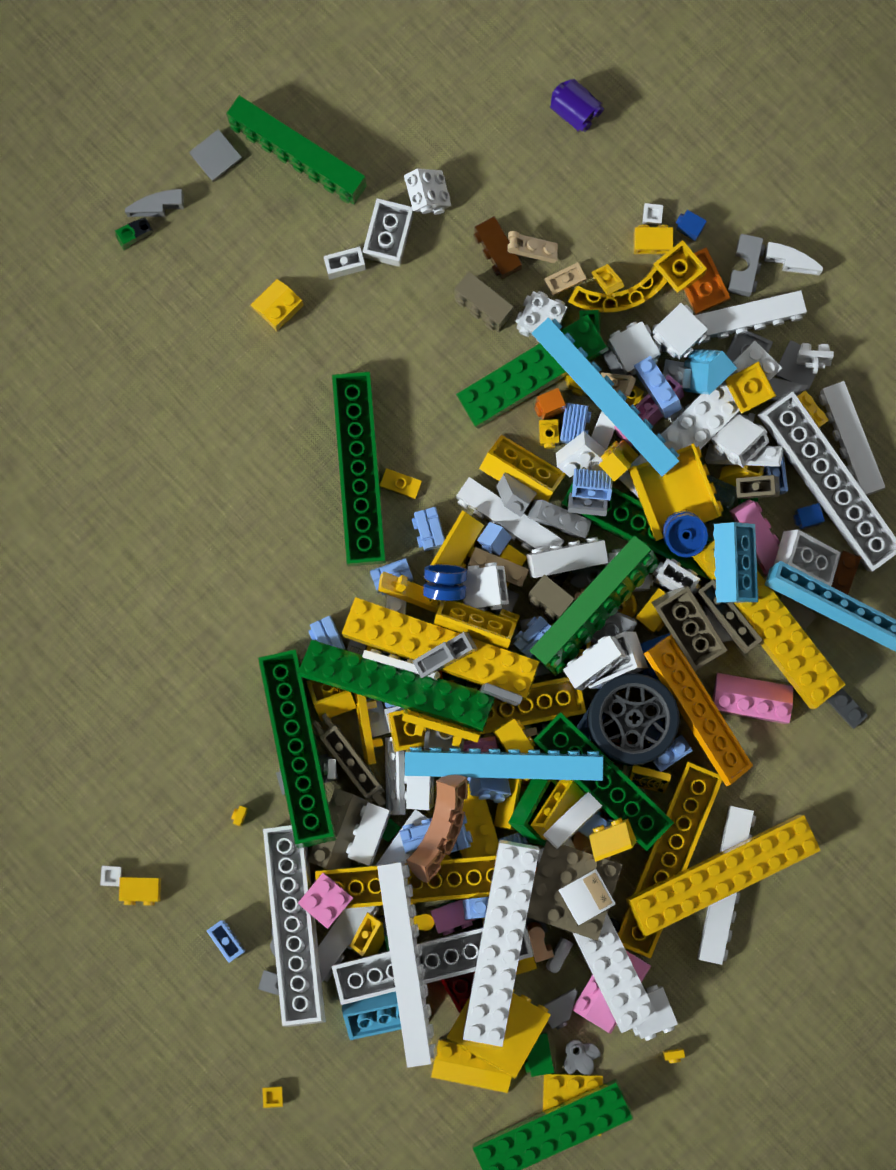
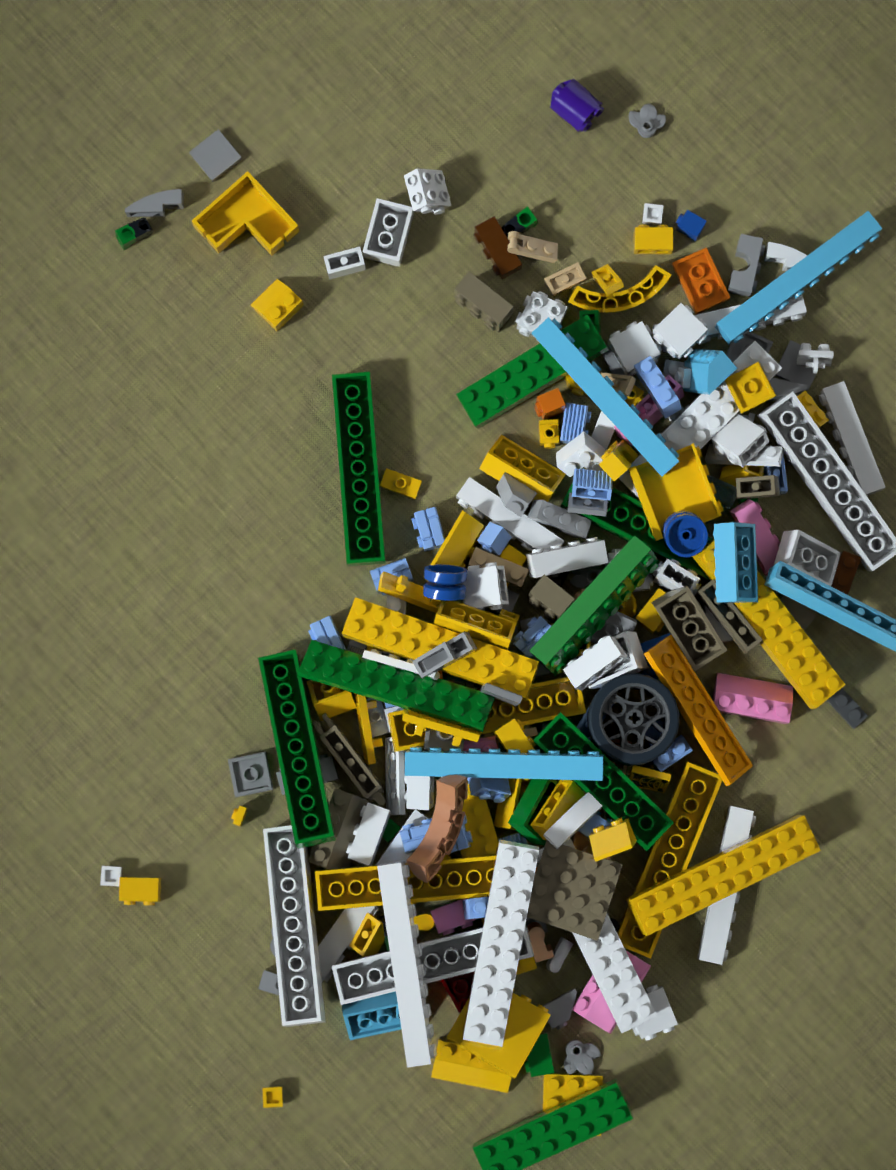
light blue brick [207,920,246,963] -> none
green brick [226,95,367,205] -> none
bright pink plate [298,873,353,929] -> none
white plate [324,759,337,779] -> none
white slope [559,869,615,925] -> none
yellow slope [653,240,707,293] -> none
yellow plate [663,1048,685,1063] -> none
blue brick [793,503,825,530] -> none
none -> yellow piece [192,171,300,256]
none -> light grey tile [228,752,274,797]
none -> leg [501,206,539,238]
none -> light grey plate [629,103,666,138]
none -> medium azure brick [715,211,882,345]

